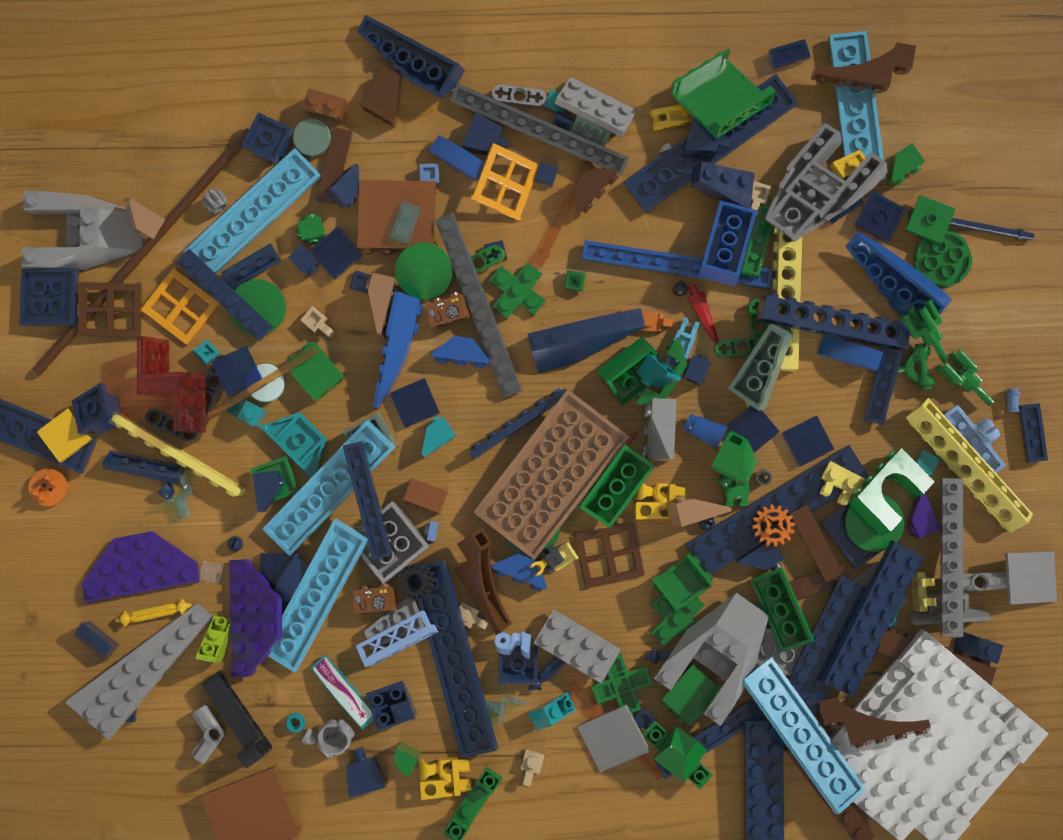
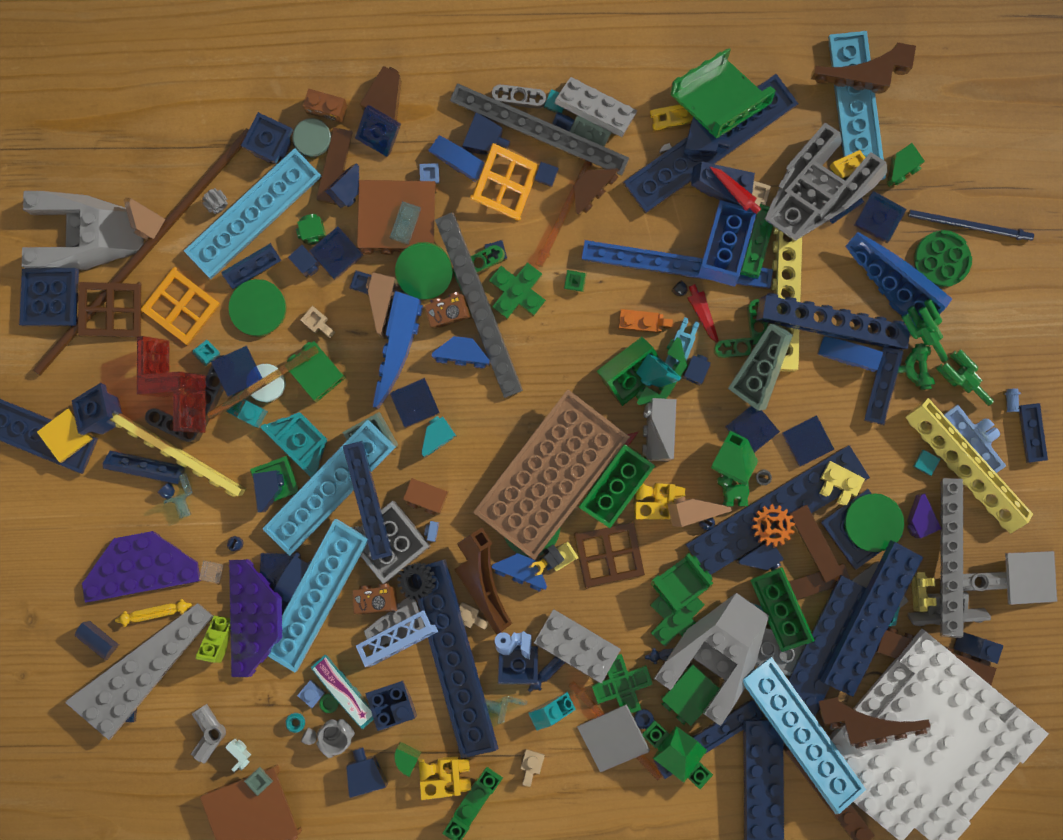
orange plate [28,468,69,507] -> none
dark blue plate [176,249,274,341] -> none
black beam [202,671,272,768] -> none
dark blue wedge [357,15,465,98] -> none
dark blue plate [470,388,567,460] -> none
dark blue wedge [528,308,645,373] -> none
blue plant [683,414,728,450] -> none
clear blue plate [768,39,811,69] -> none
arch [848,448,934,536] -> none
green plate [905,195,956,245] -> none
none -> light aqua bracket [225,739,251,772]
none -> sand green tile [244,767,273,796]
none -> medium blue plate [297,680,325,708]
none -> green tile [319,693,339,713]
none -> clear blue plate [355,105,401,157]
none -> red bar [709,167,761,214]

